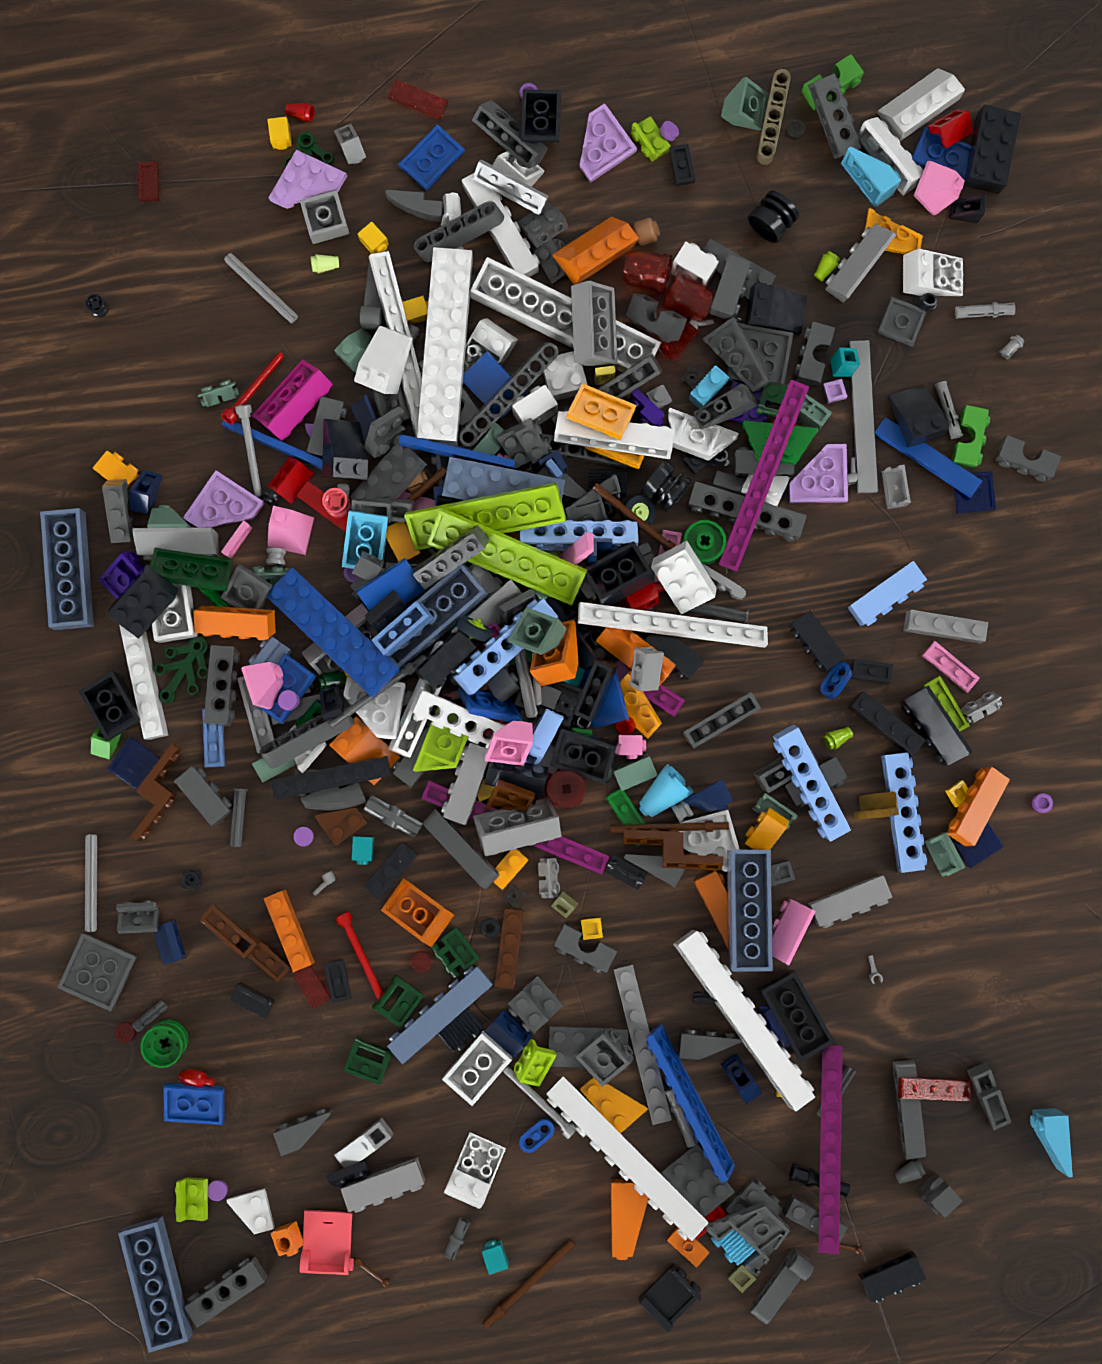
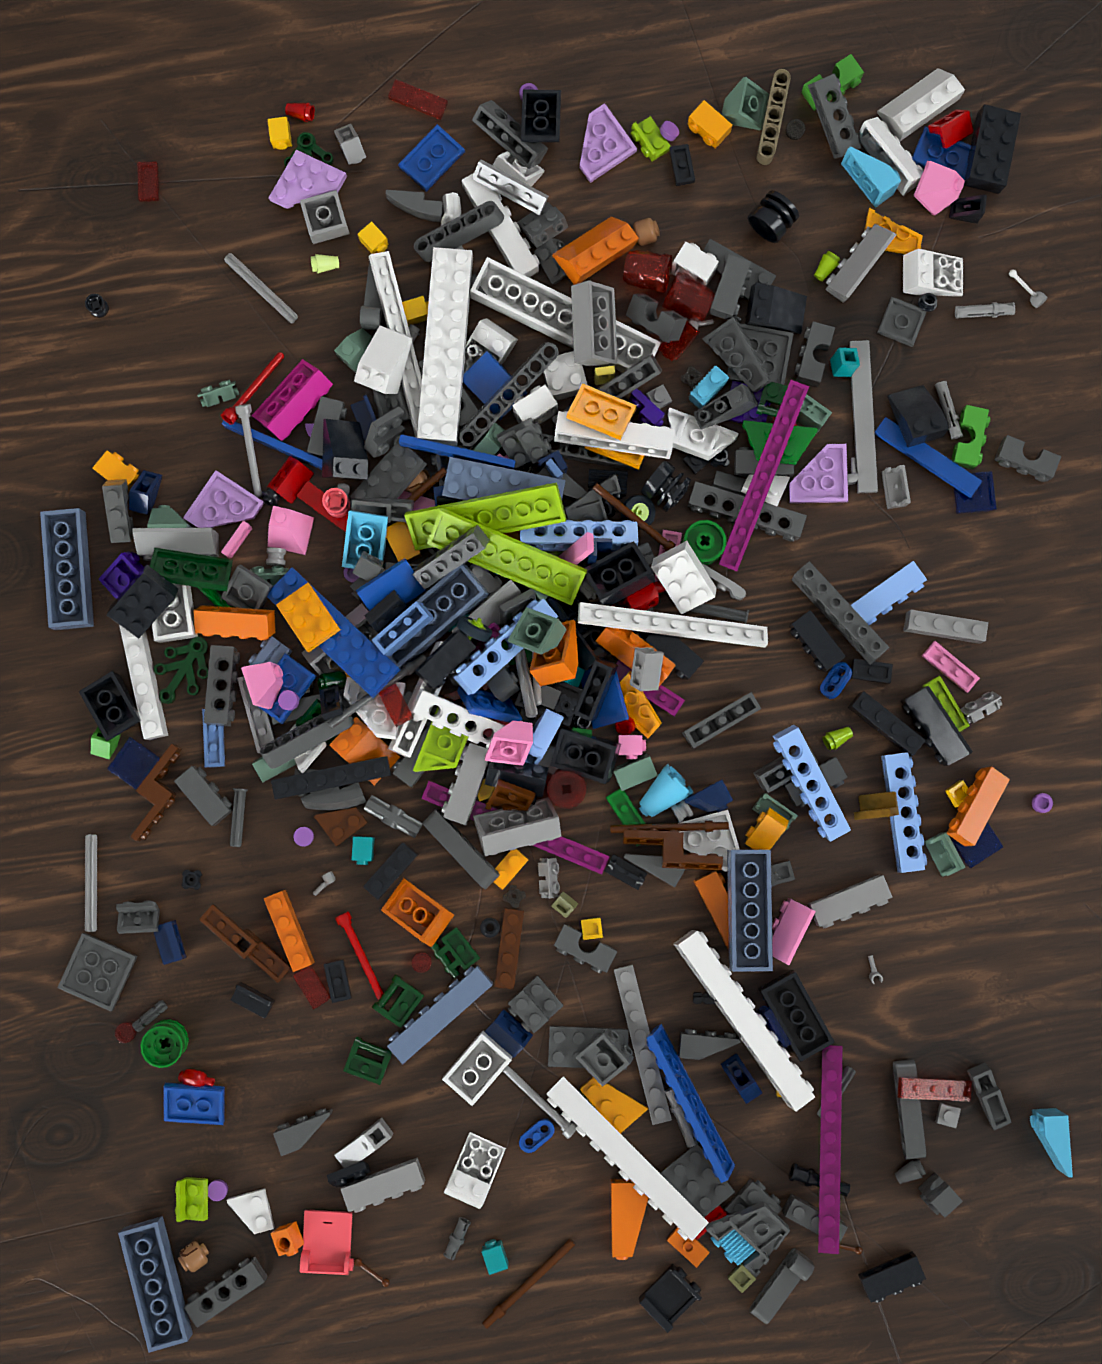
black brick [437,1006,483,1052] -> none
lime bracket [514,1039,557,1087] -> none
lavender plate [822,379,847,404] -> none
light grey pin [999,335,1024,360] -> none
none -> medium nougat head [178,1241,209,1272]
none -> light orange plate [276,583,341,653]
none -> clear red tile [379,684,414,727]
none -> light orange brick [688,100,733,149]
none -> dark grey brick [791,561,890,665]
none -> light grey plate [935,1103,961,1128]
none -> hinge [1009,270,1048,309]

